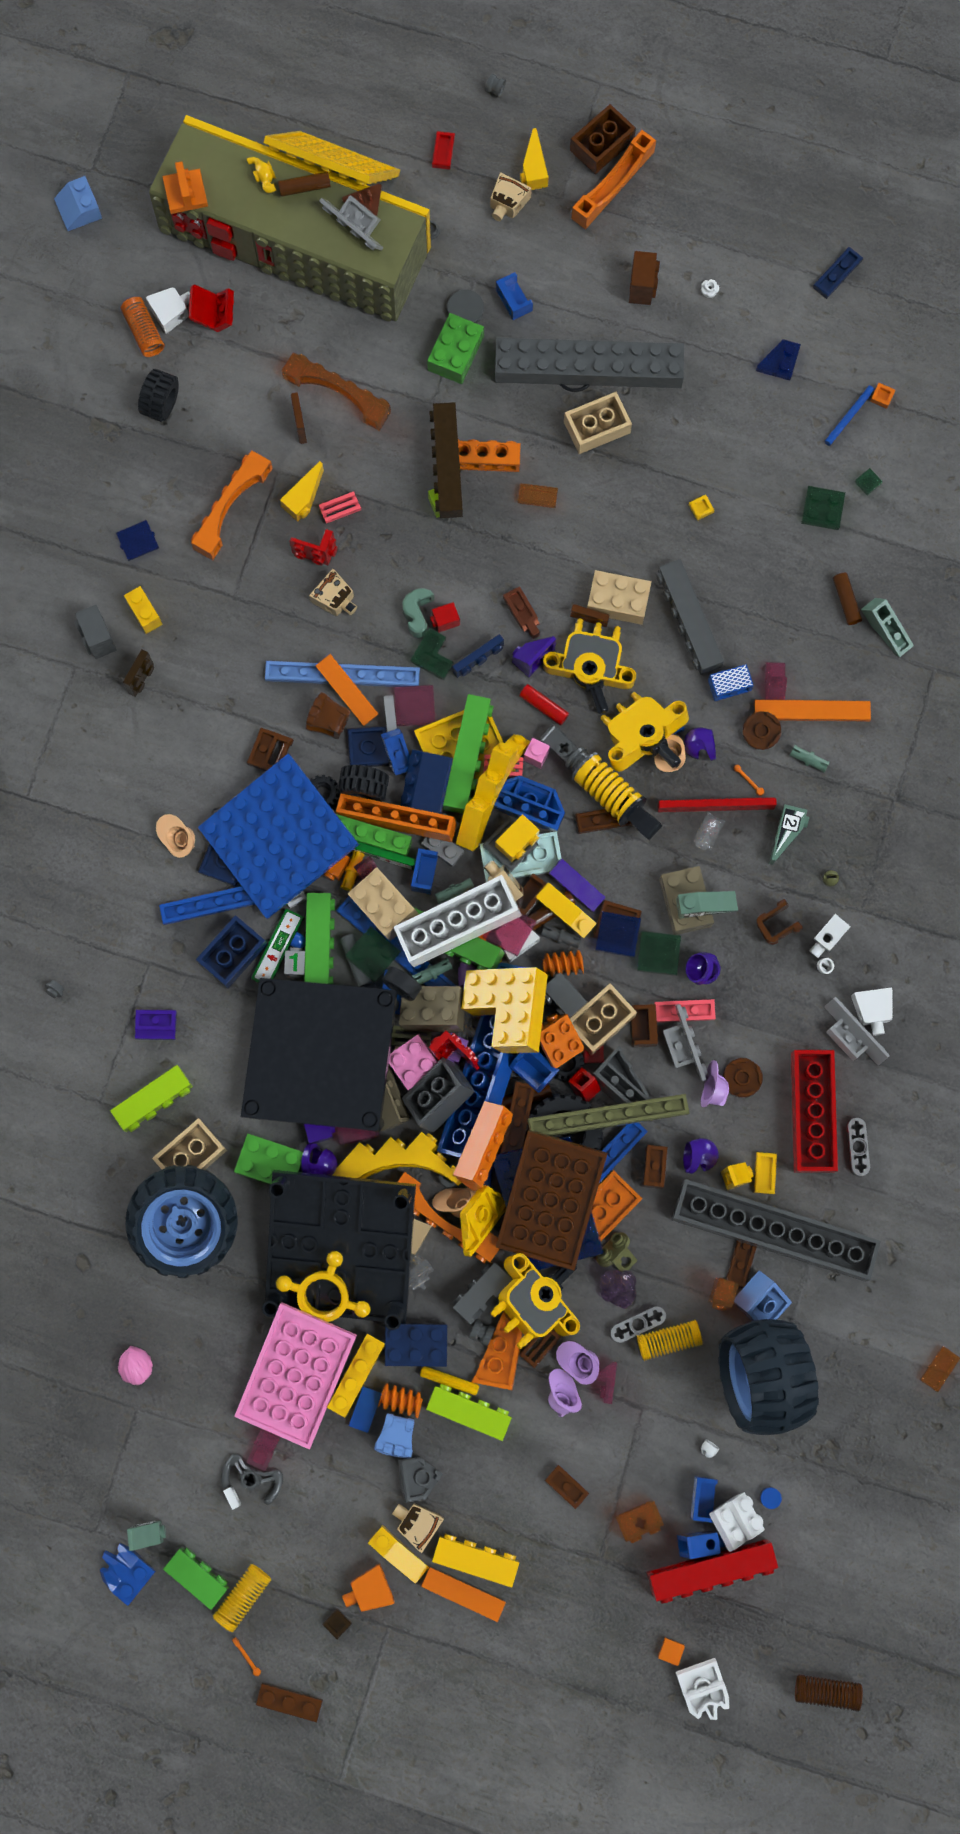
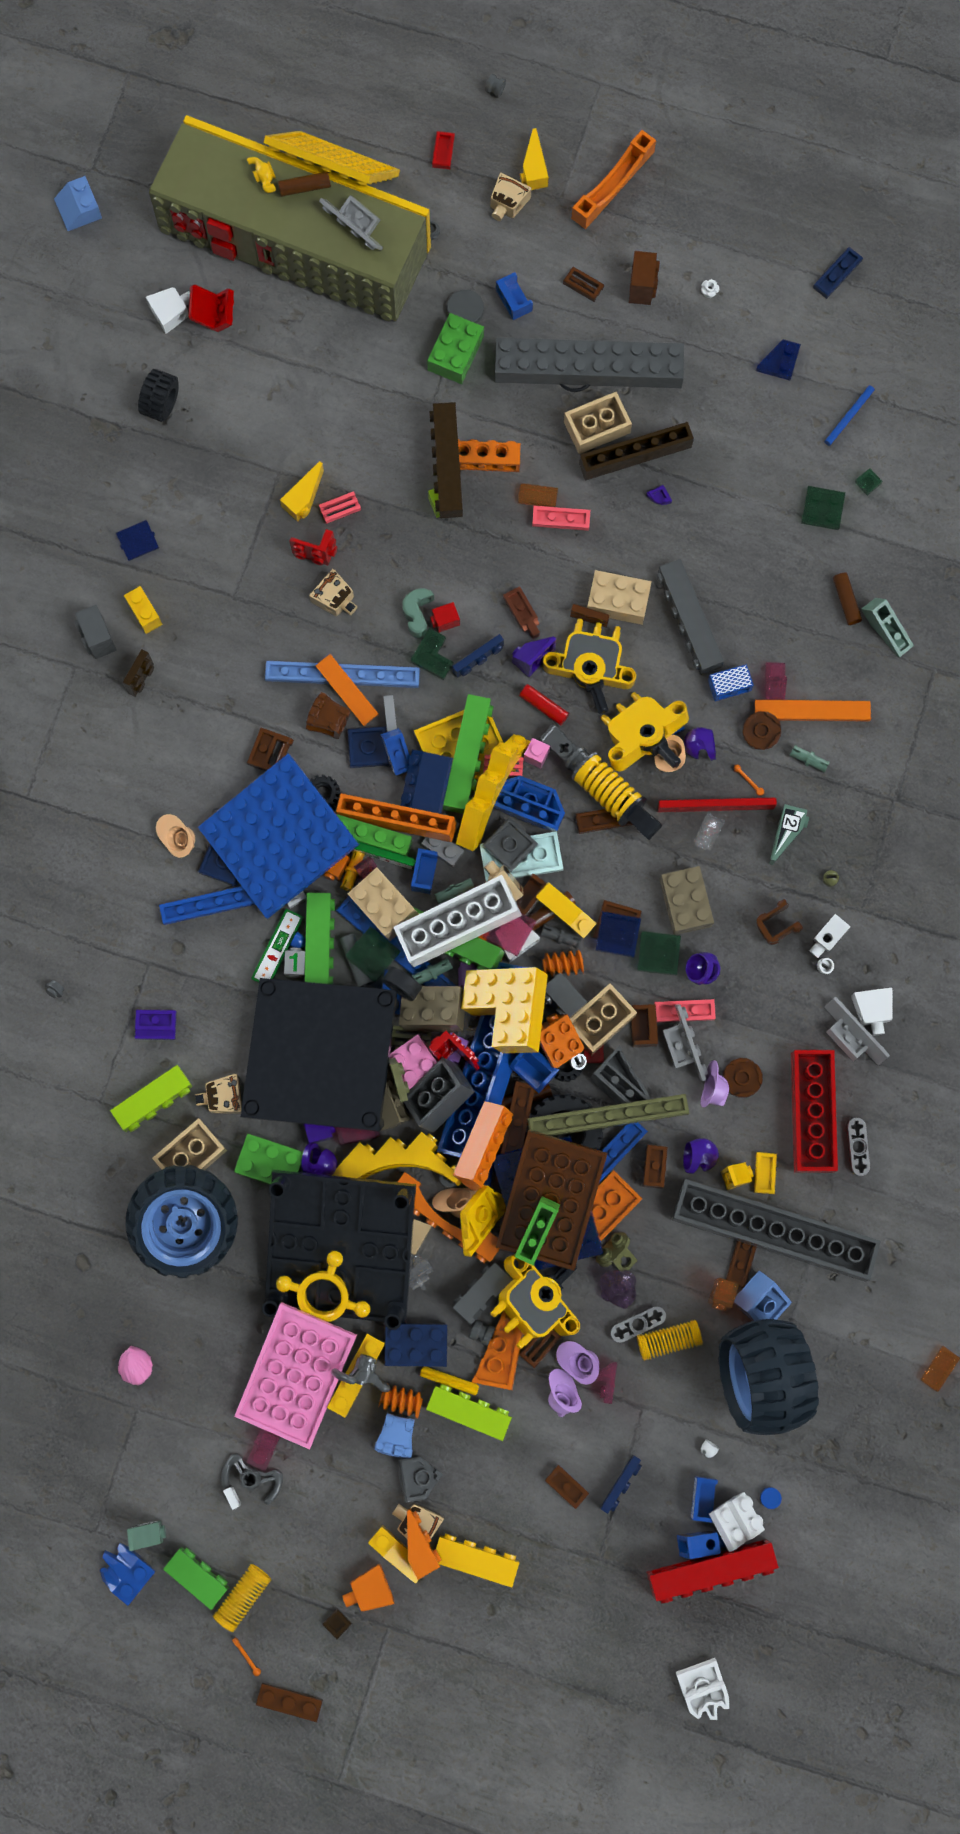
orange piece [121,297,165,357] -> none
orange bracket [162,161,208,214] -> none
orange arch [191,450,273,560] -> none
dark blue brick [196,915,267,989] -> none
clear orange arch [282,352,391,431] -> none
reddish brown tile [291,392,307,444] -> none
black tyre [337,765,389,802] -> none
copper piece [342,184,382,216] -> none
blue tile [349,1386,382,1433] -> none
clear pink tile [395,685,435,726] -> none
orange tile [421,1567,506,1622] -> none
yellow brick [495,814,540,862] -> none
dark purple tile [548,859,605,912] -> none
red brick [568,1068,601,1102] -> none
reddish brown brick [570,104,636,175] -> none
clear orange brick [615,1500,664,1543] -> none
orange tile [658,1637,685,1666] -> none
sand green slope [676,891,738,919] -> none
yellow tile [689,495,715,521] -> none
reddish brown piece [795,1674,863,1712] -> none
orange tile [870,383,896,409] -> none
none -> torso [195,1074,242,1114]
none -> dark grey piece [331,1354,390,1392]
none -> olive plate [389,1057,410,1102]
none -> orange slope [407,1508,442,1580]
none -> bright green brick [515,1196,560,1265]
none -> coral plate [532,506,590,531]
none -> reddish brown tile [563,267,604,302]
none -> white hinge [569,1053,587,1070]
none -> dark brown brick [579,422,694,481]
none -> dark blue plate [600,1455,642,1514]
none -> dark purple tile [646,485,672,505]

